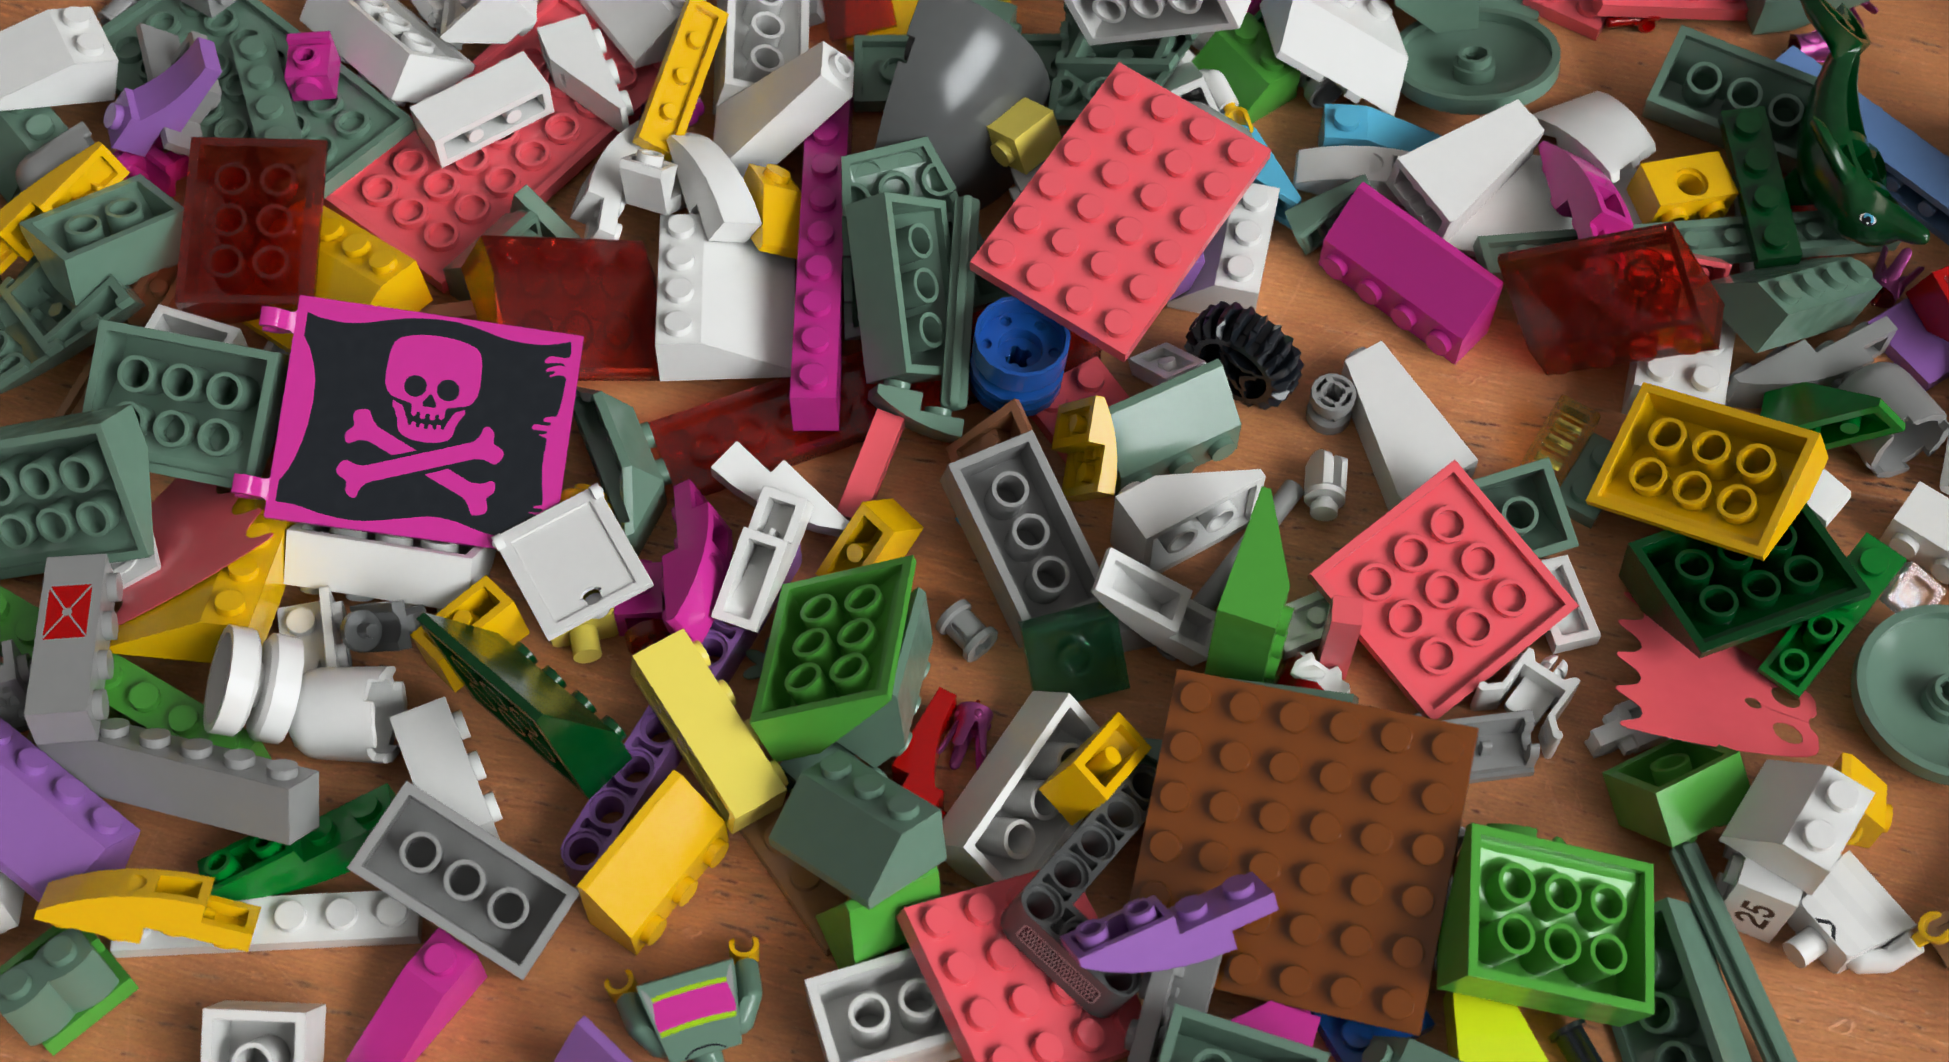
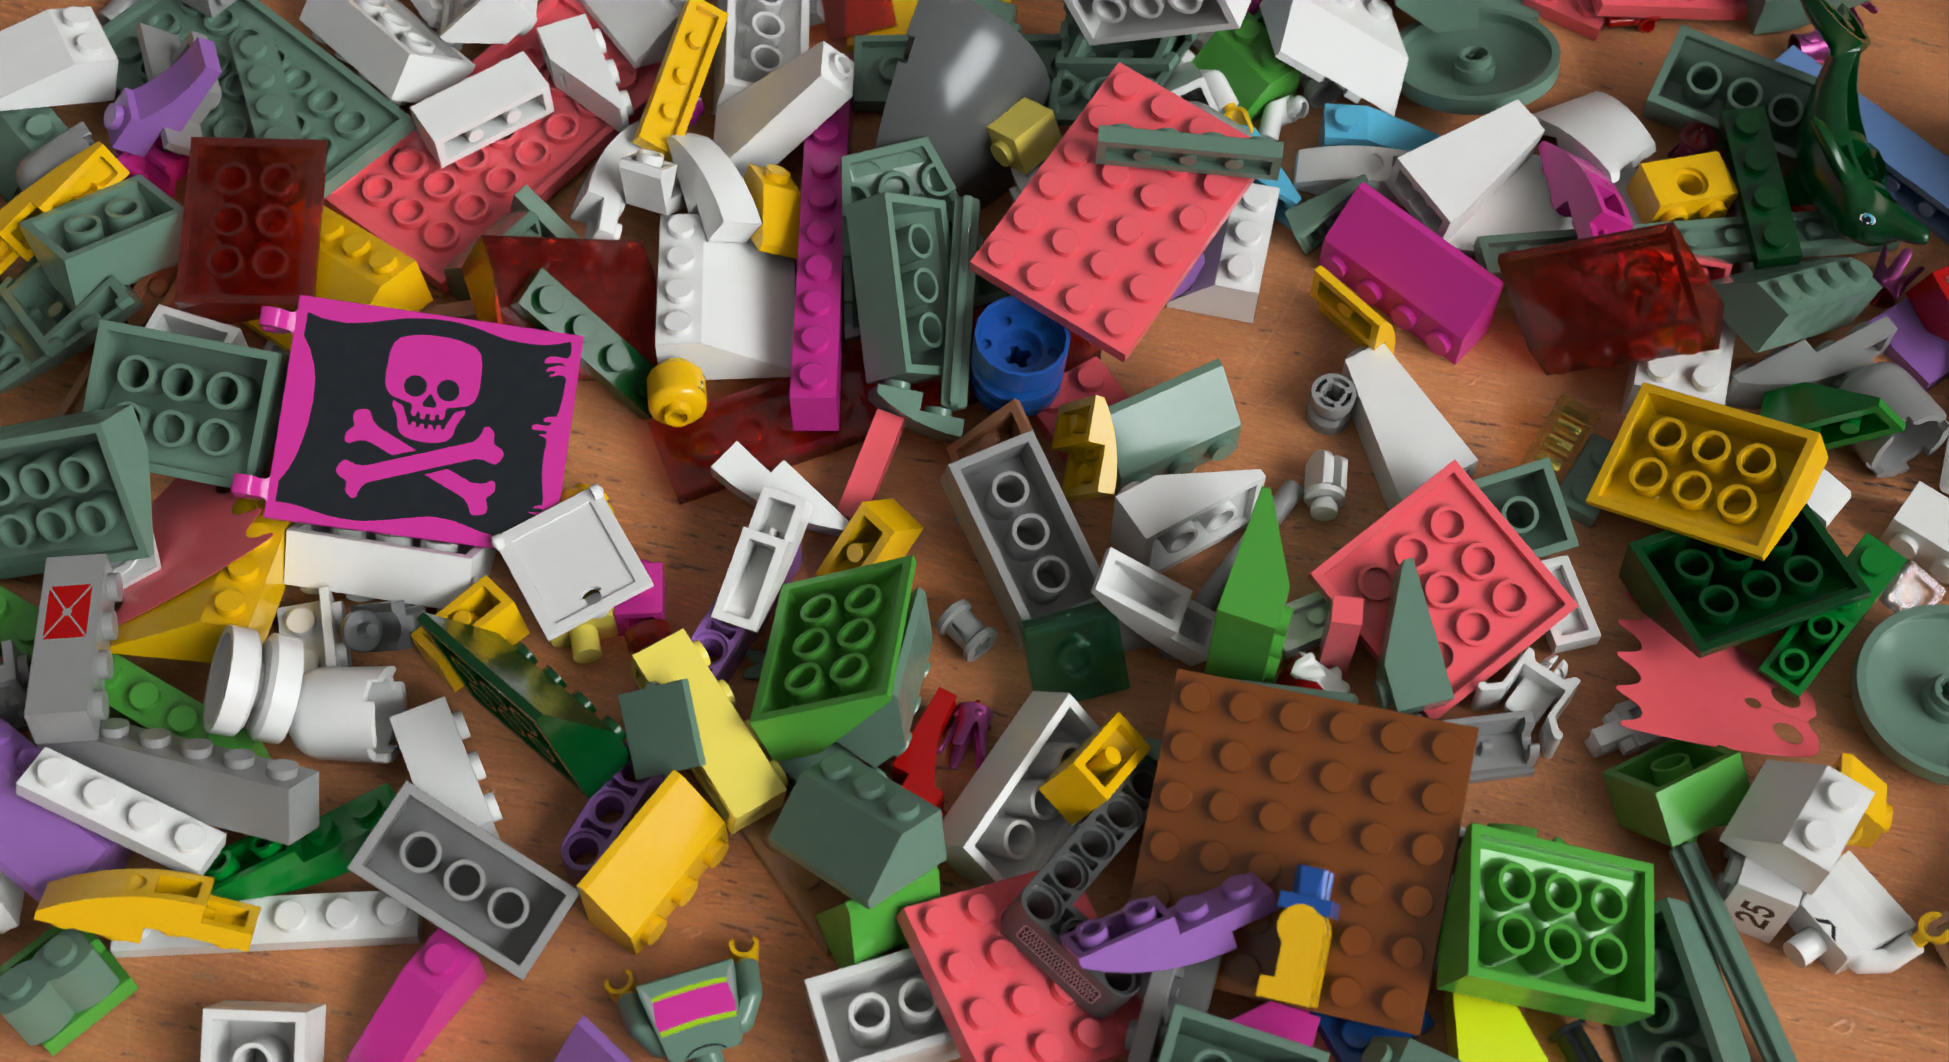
dark pink brick [284,31,341,102] -> none
sand green wedge [573,386,671,556] -> none
dark pink slope [660,479,733,644] -> none
white plate [1128,342,1206,386] -> none
black gear [1184,301,1304,410] -> none
none -> white plate [16,746,226,875]
none -> plate [510,267,655,420]
none -> sand green piece [618,678,706,780]
none -> yellow head [647,358,707,427]
none -> sand green plate [1095,123,1284,181]
none -> yellow hips [1256,864,1341,1008]
none -> white arm [1259,95,1309,141]
none -> yellow slope [1310,265,1395,354]
none -> sand green slope [1373,558,1455,714]
none -> clear red piece [1667,122,1716,158]

